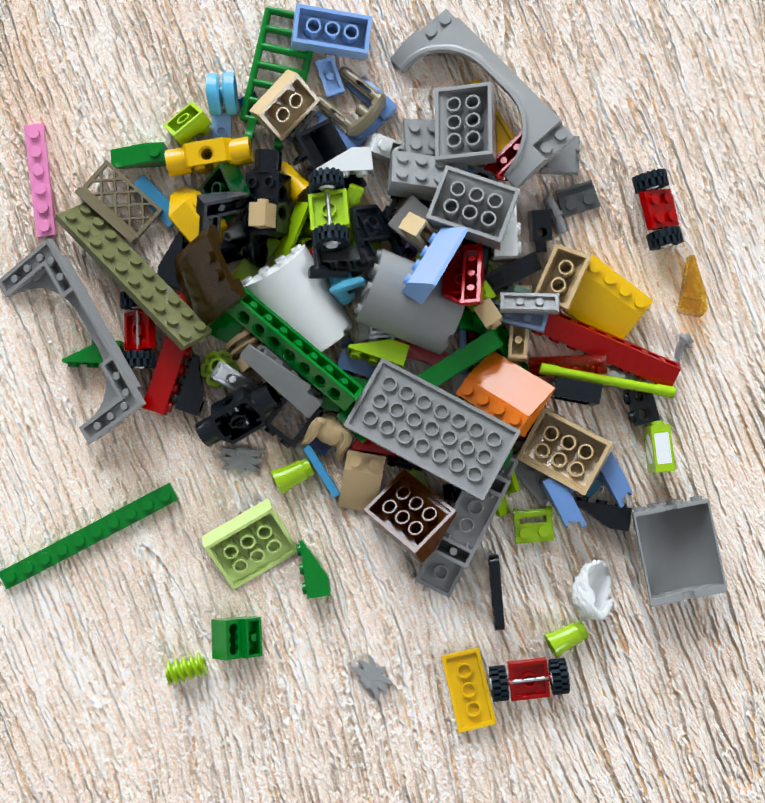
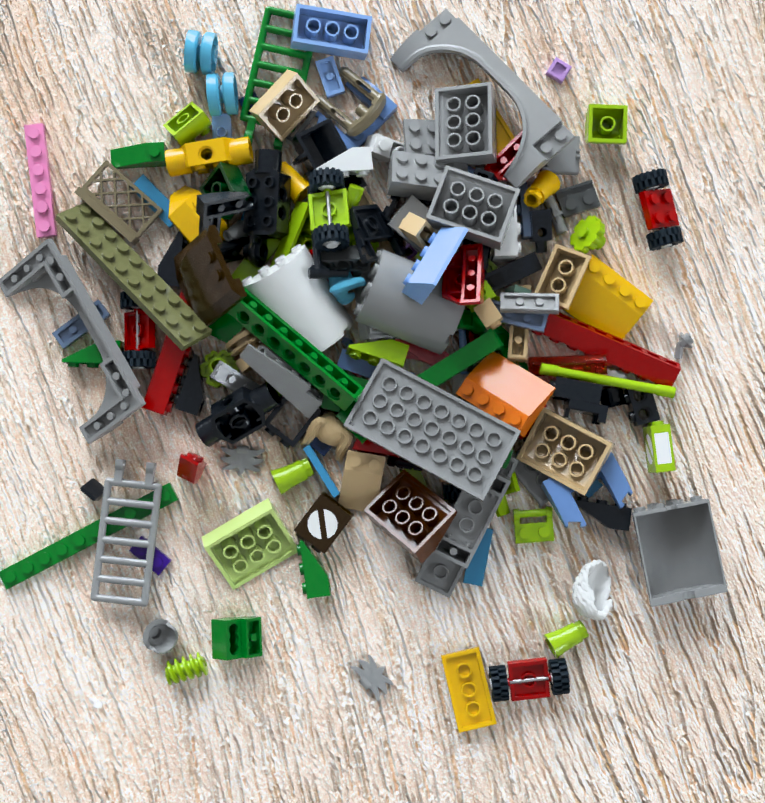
tan brick [248,199,277,229] -> none
black beam [488,554,505,631] -> none
clear yellow slope [677,255,708,317] -> none
none -> sand blue plate [52,299,111,349]
none -> black slope [80,478,104,501]
none -> light grey bar [90,459,162,607]
none -> dark purple plate [129,536,172,575]
none -> light grey helmet [143,619,178,654]
none -> red slope [177,453,207,484]
none -> medium azure wheel [184,30,218,75]
none -> dark brown brick [294,492,354,554]
none -> dark azure tile [463,528,493,586]
none -> sand blue plate [516,181,531,240]
none -> yellow plant [523,170,560,208]
none -> lavender tile [545,57,572,84]
none -> black piece [563,399,608,425]
none -> lime plant [570,215,606,254]
none -> lime brick [585,104,628,145]
none -> black slope [600,387,625,408]

